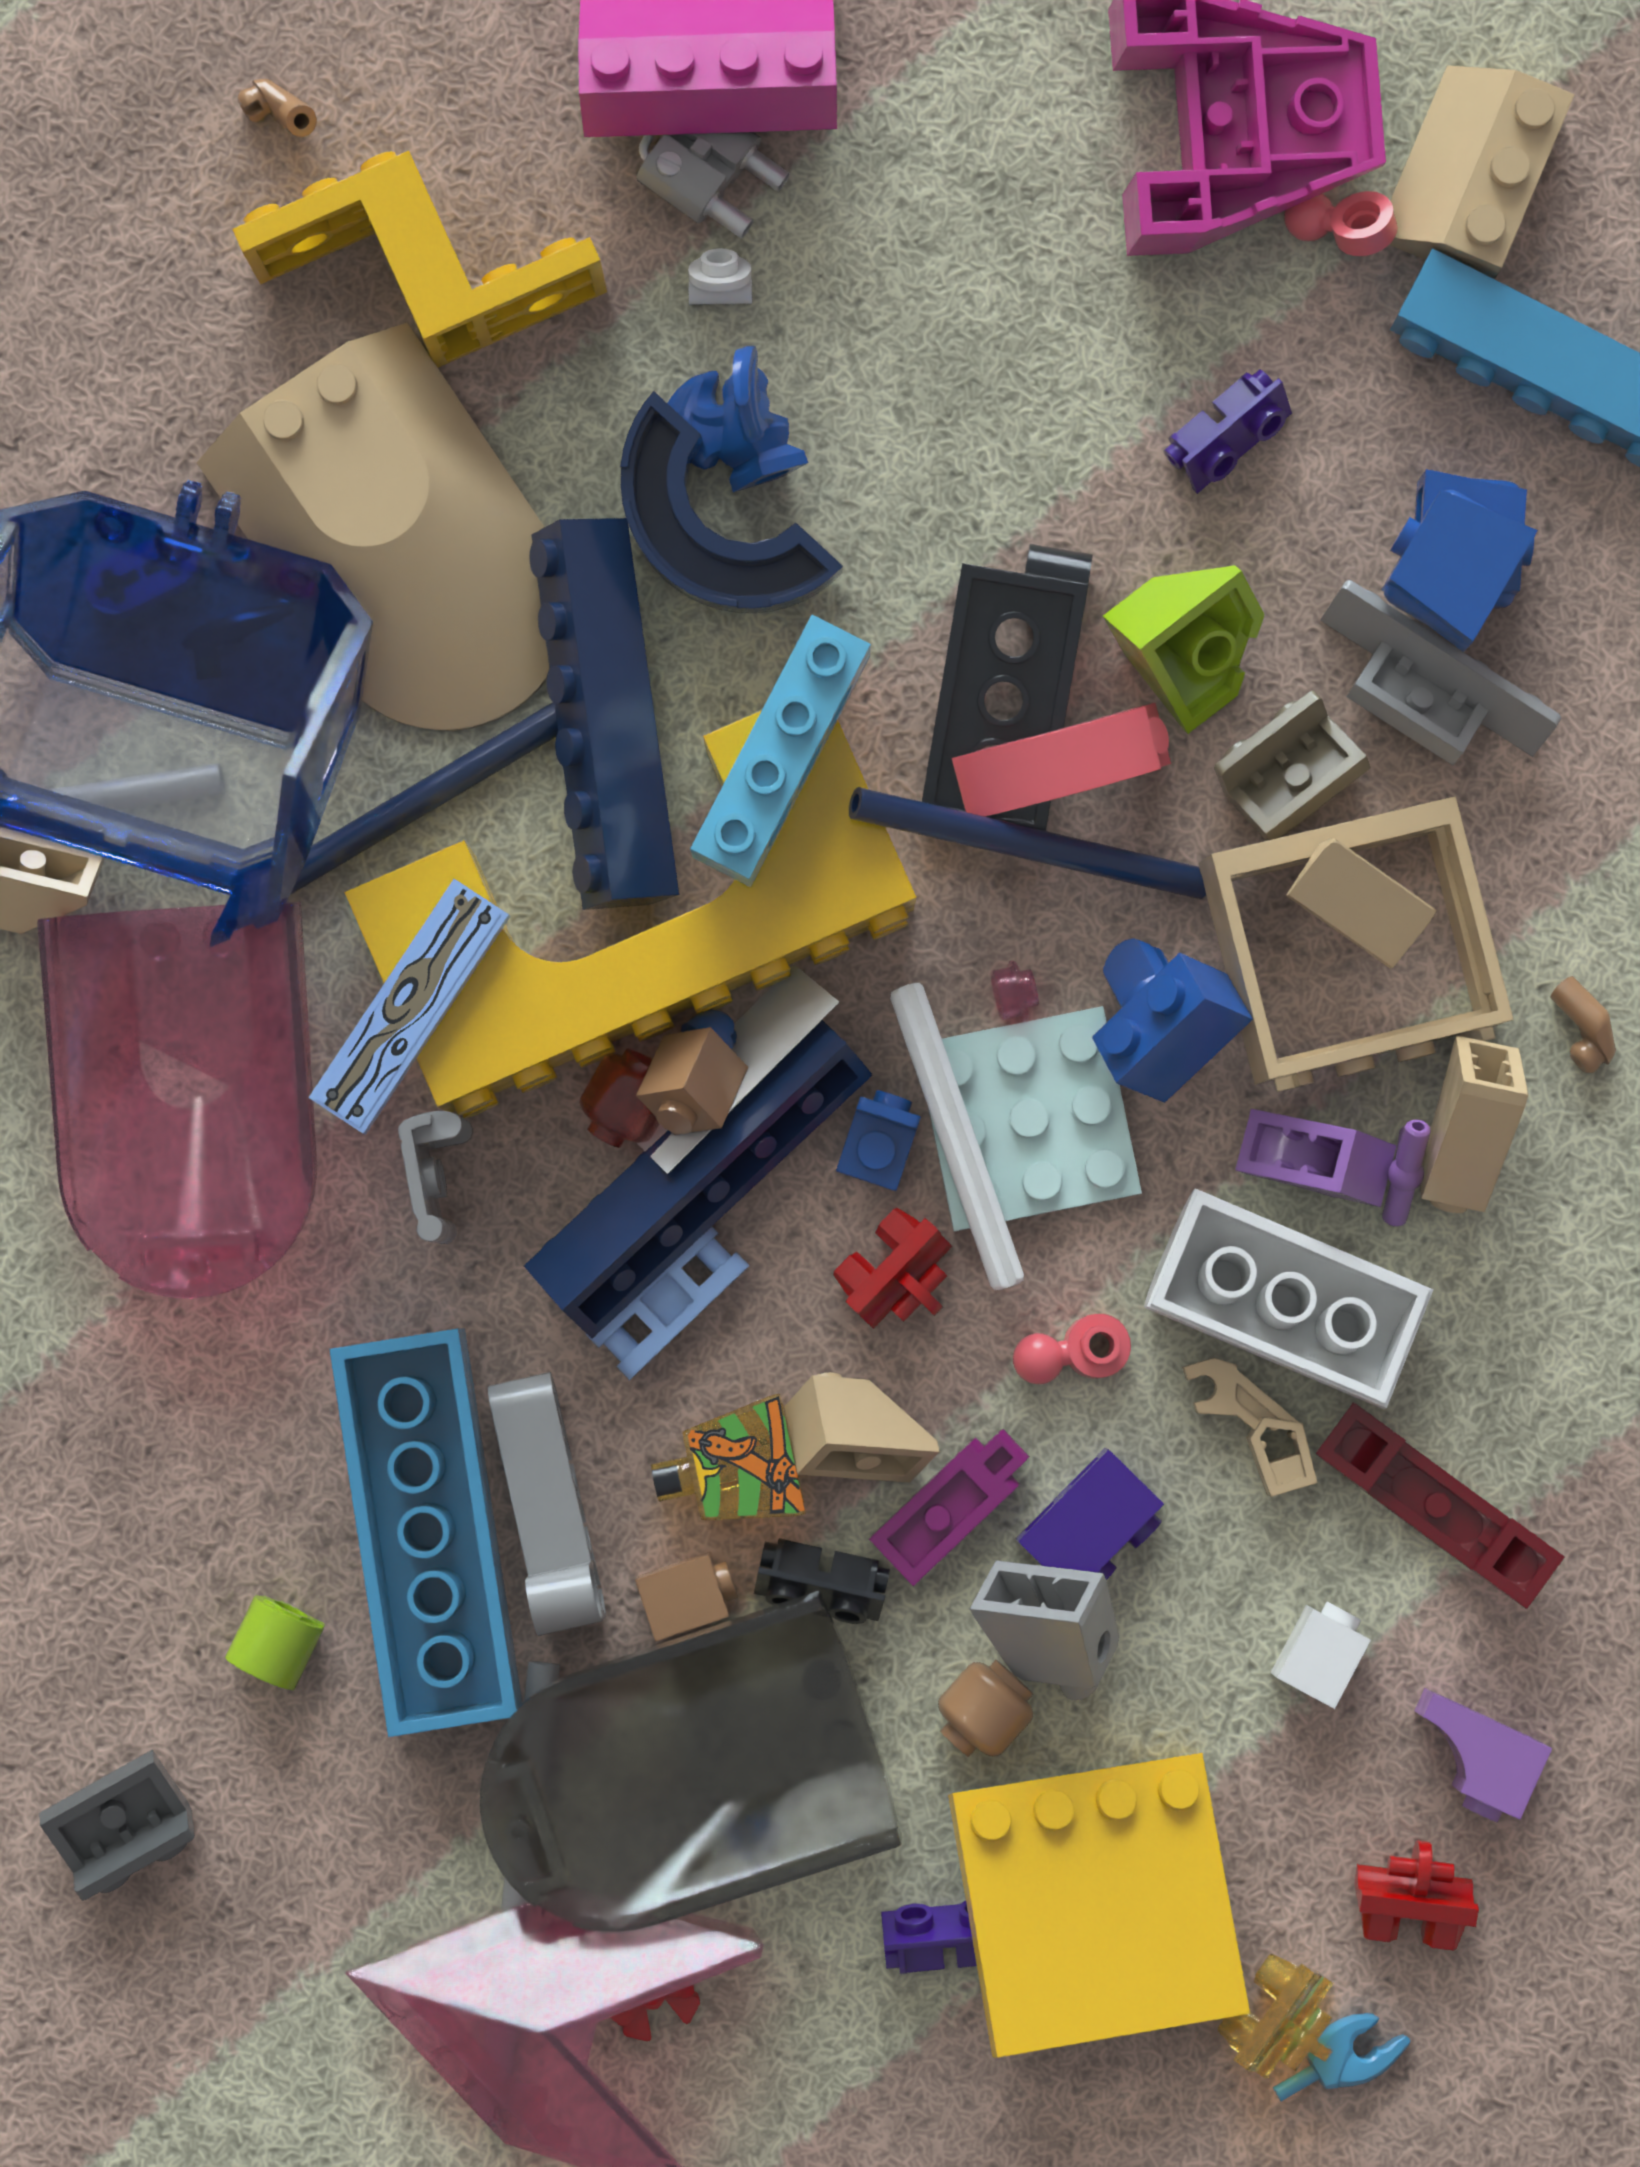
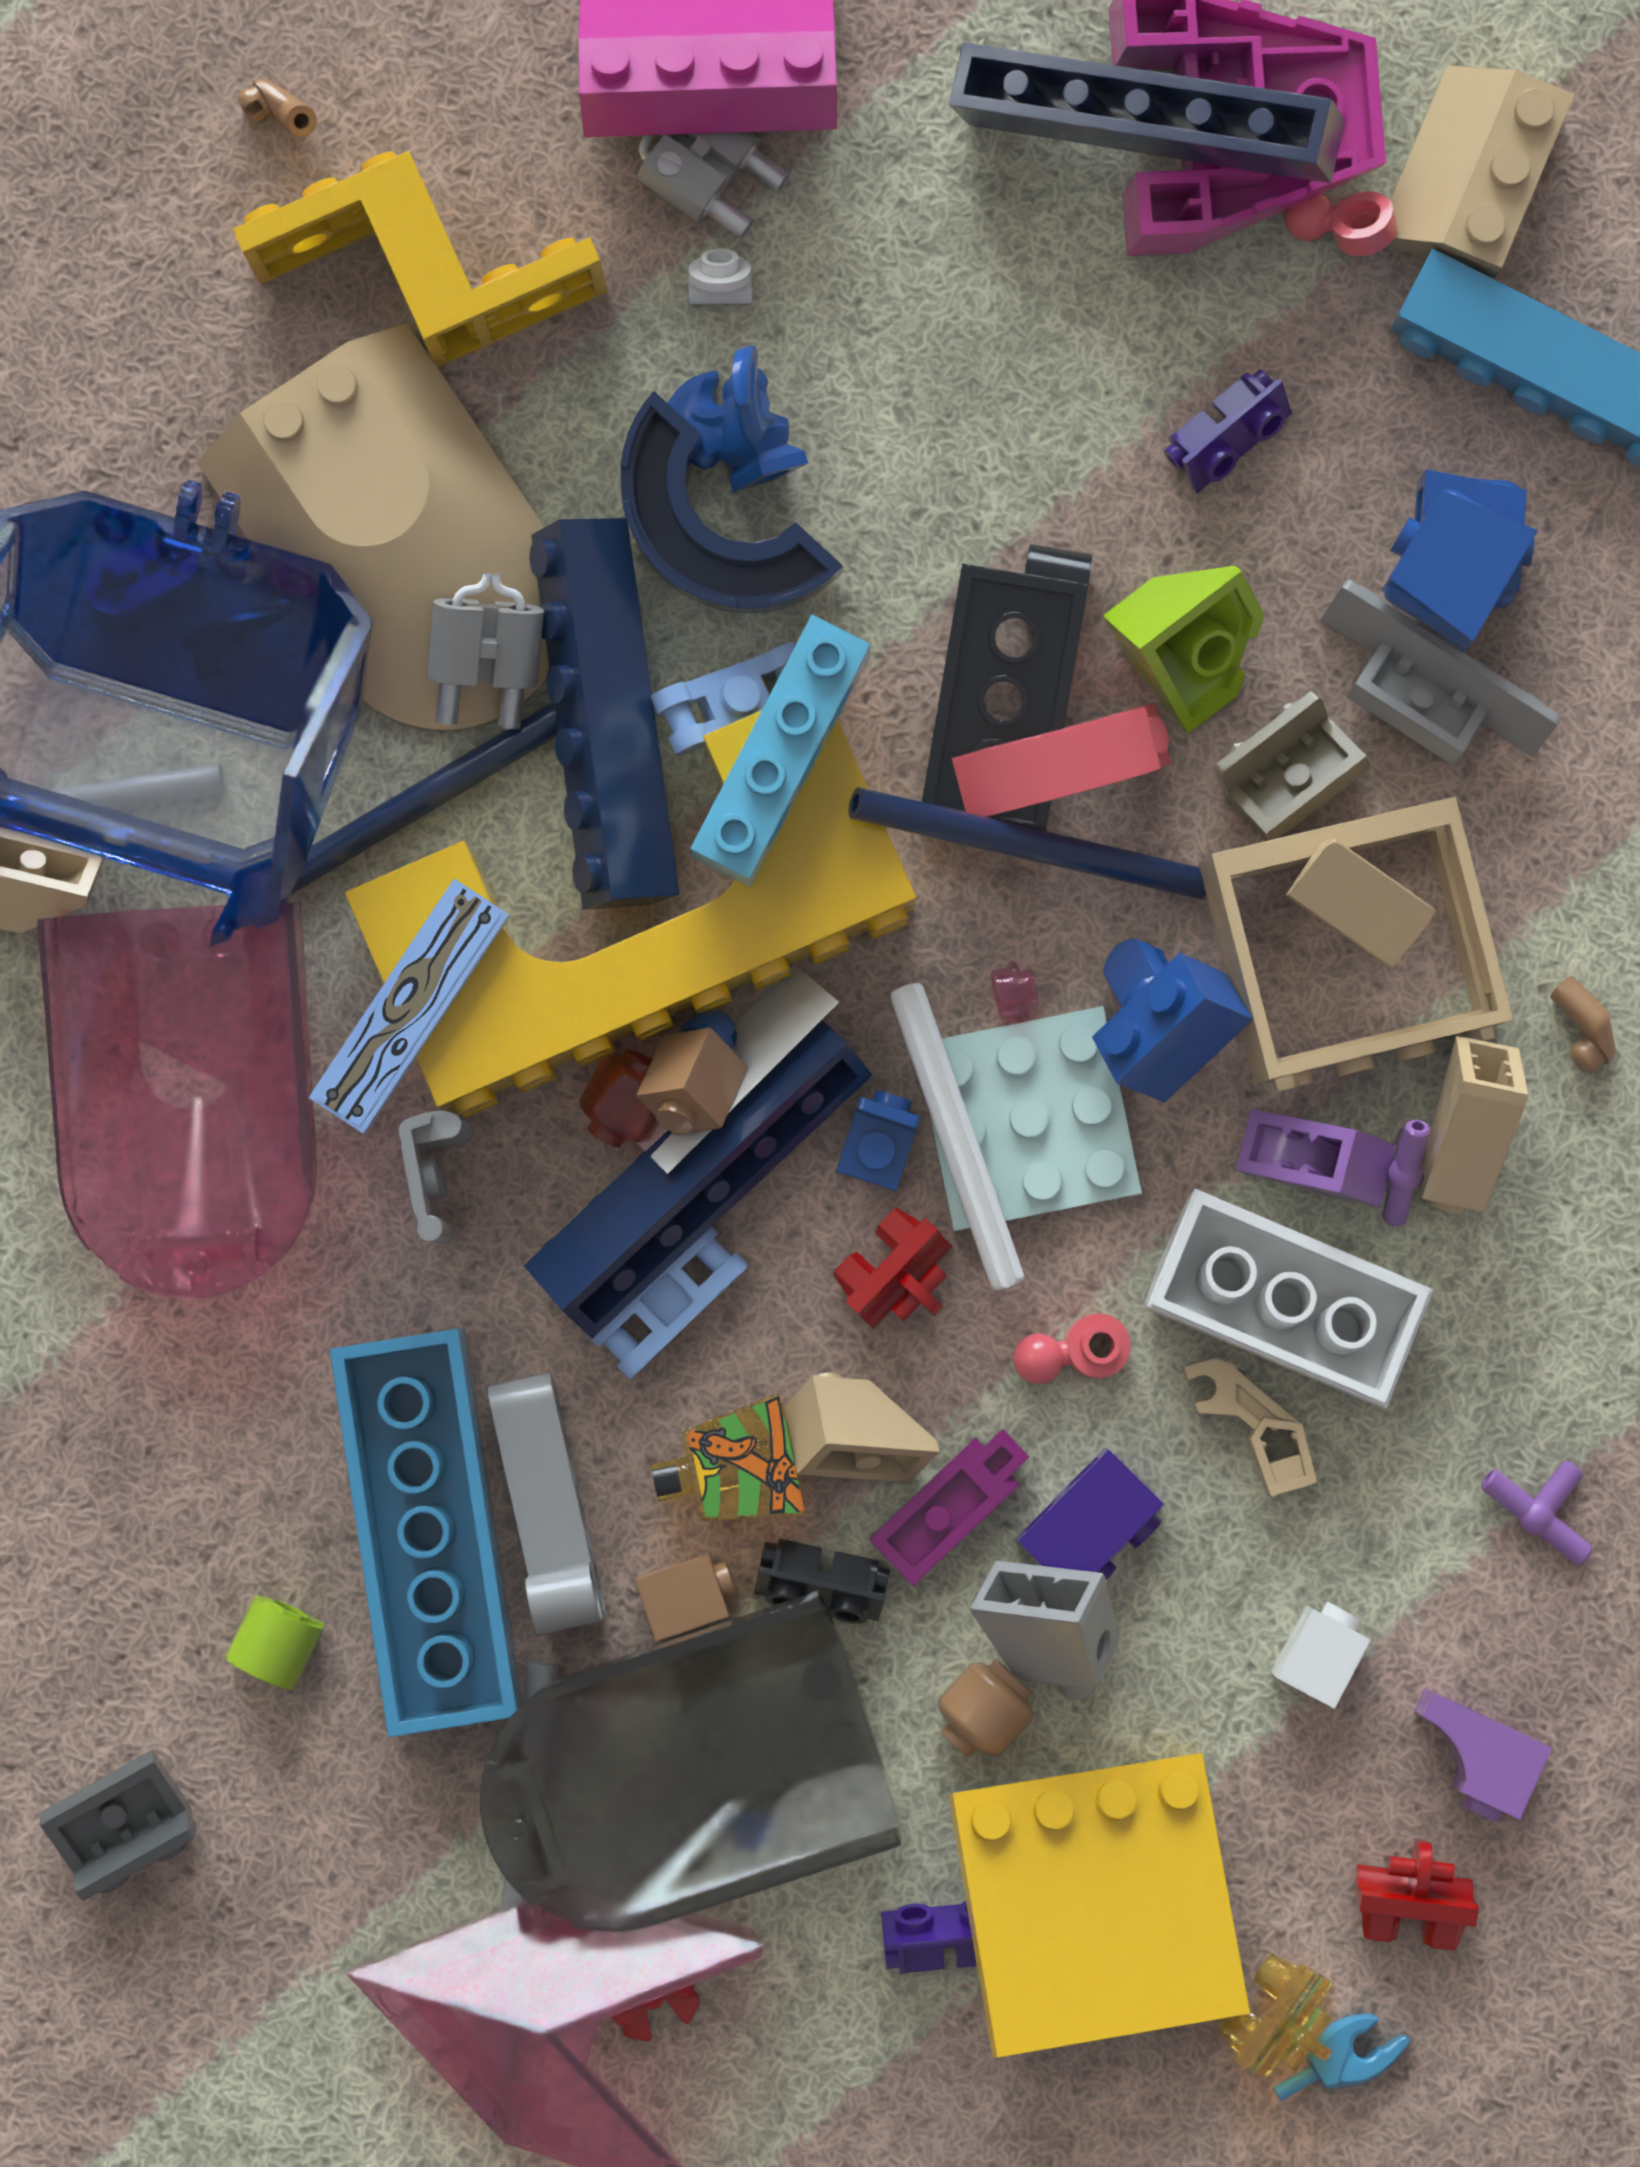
dark red slope [1315,1402,1565,1609] -> none
none -> light grey piece [426,573,544,729]
none -> light blue plate [650,642,796,756]
none -> dark blue brick [948,42,1346,183]
none -> medium lavender piece [1481,1461,1592,1565]

